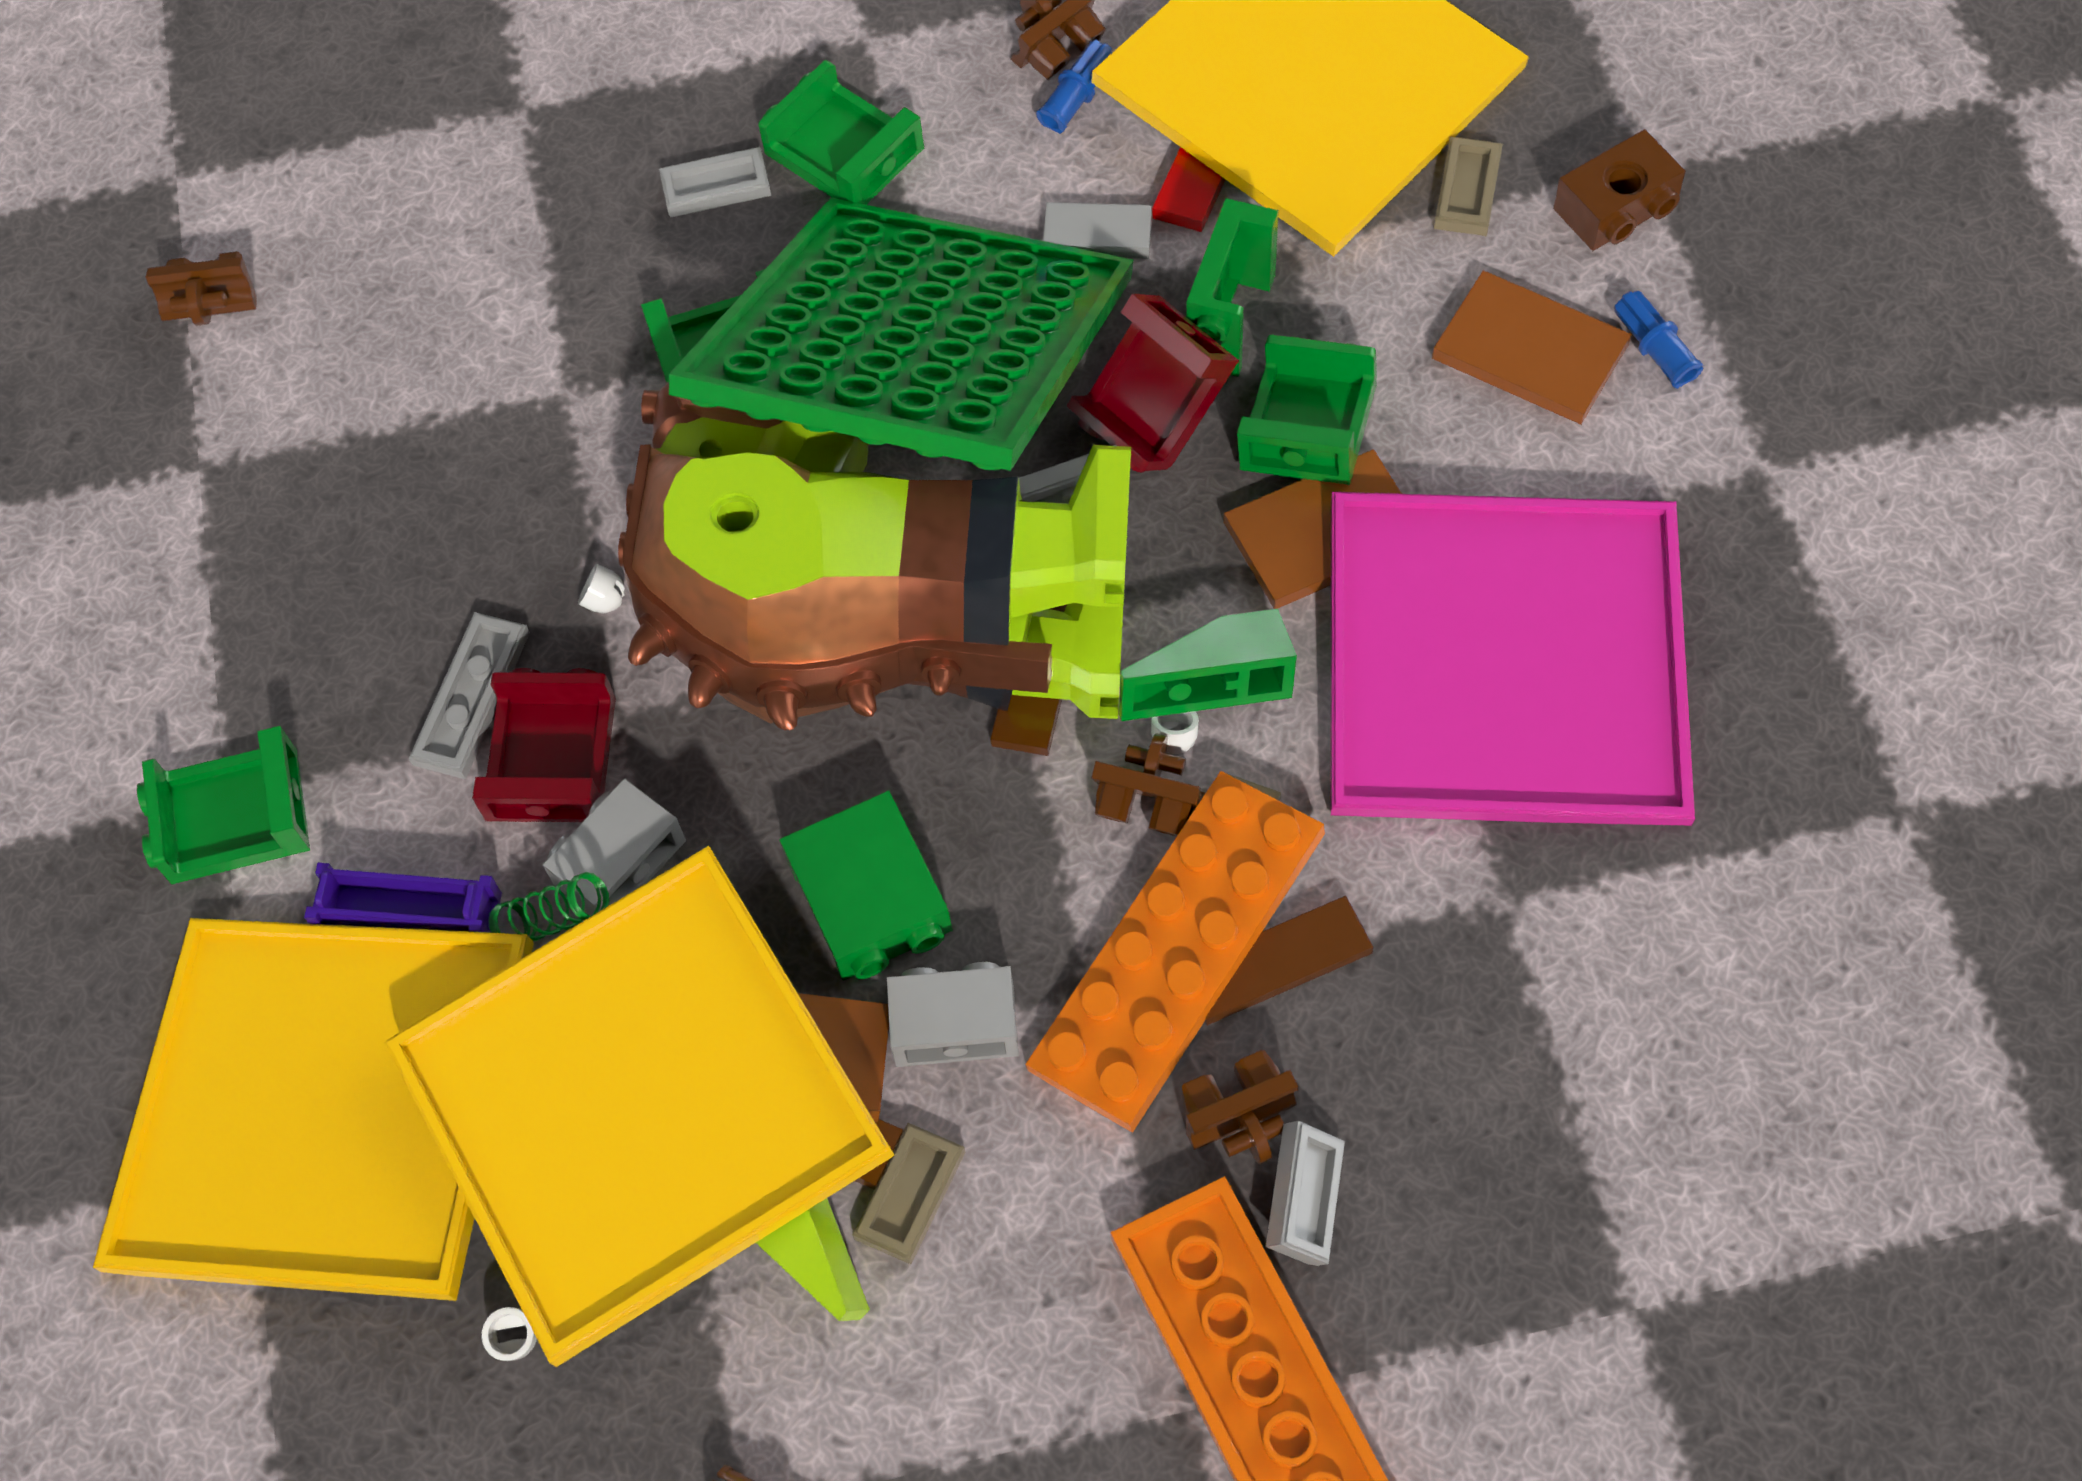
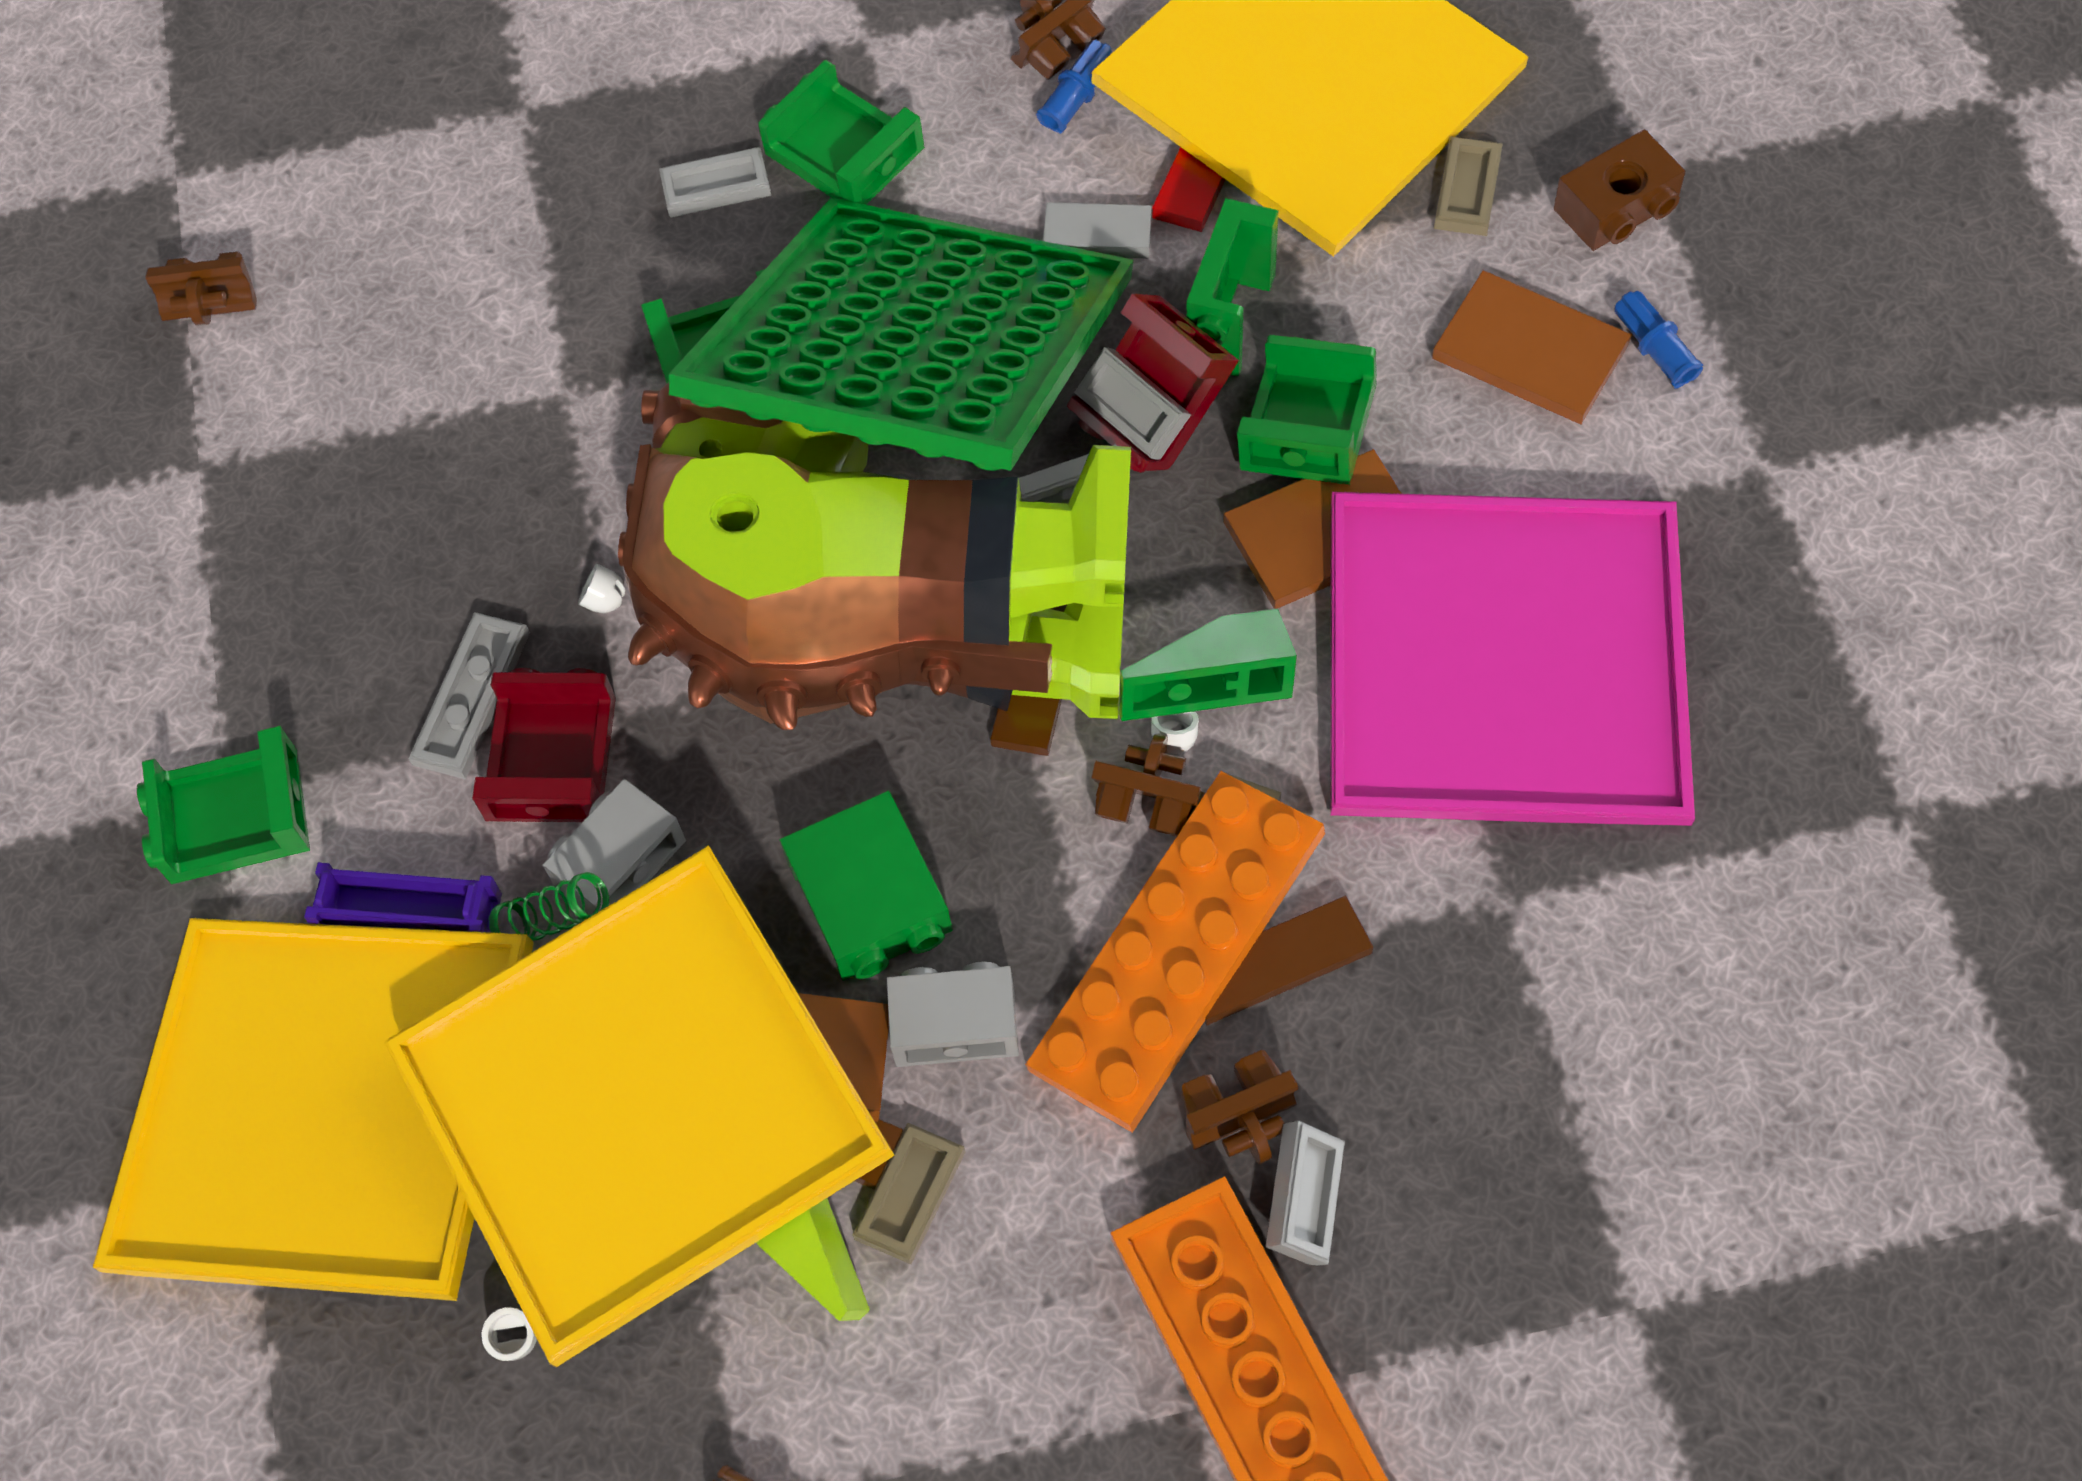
none -> light grey tile [1074,347,1191,460]

